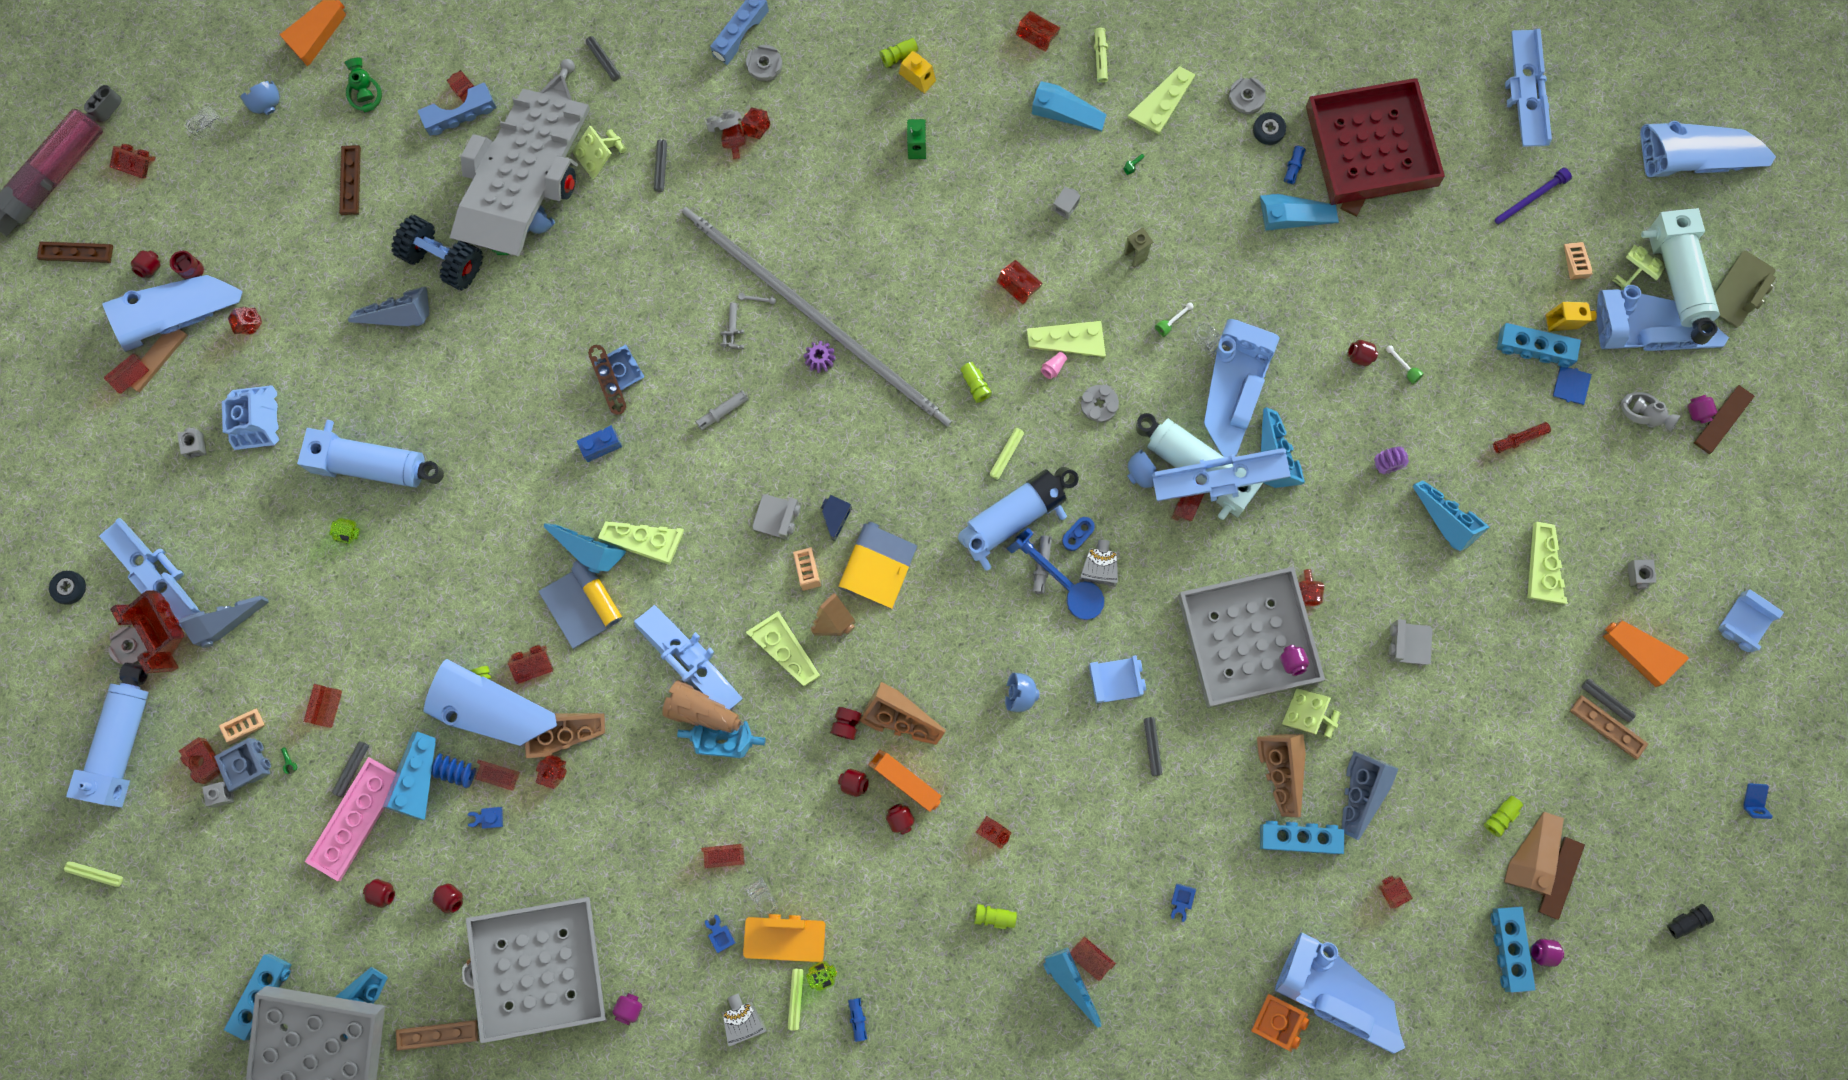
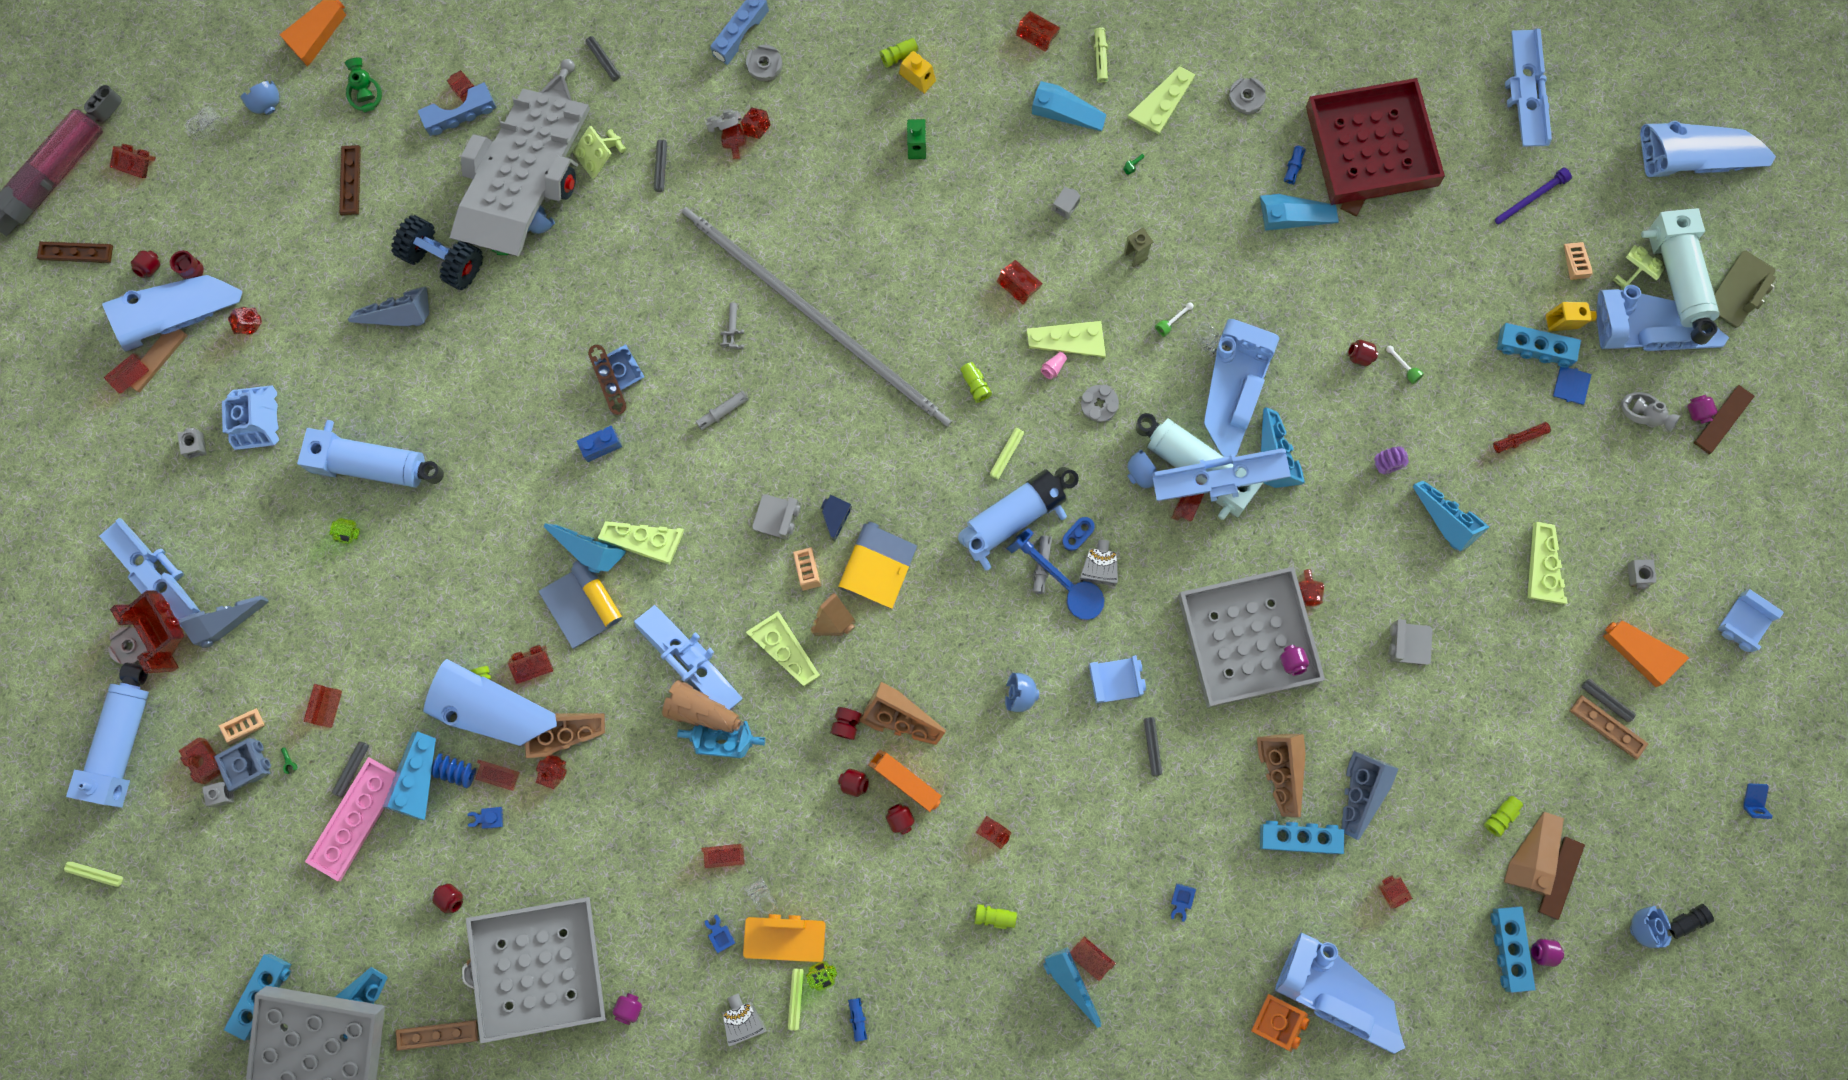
black bush [49,571,86,605] -> none
dark red head [363,879,395,908] -> none
light grey hinge [738,293,776,305] -> none
medium lavender gear [804,341,836,373] -> none
black bush [1253,112,1286,145] -> none
yellowish green plate [1282,688,1341,739] -> none
none -> medium blue cylinder [1630,906,1671,948]

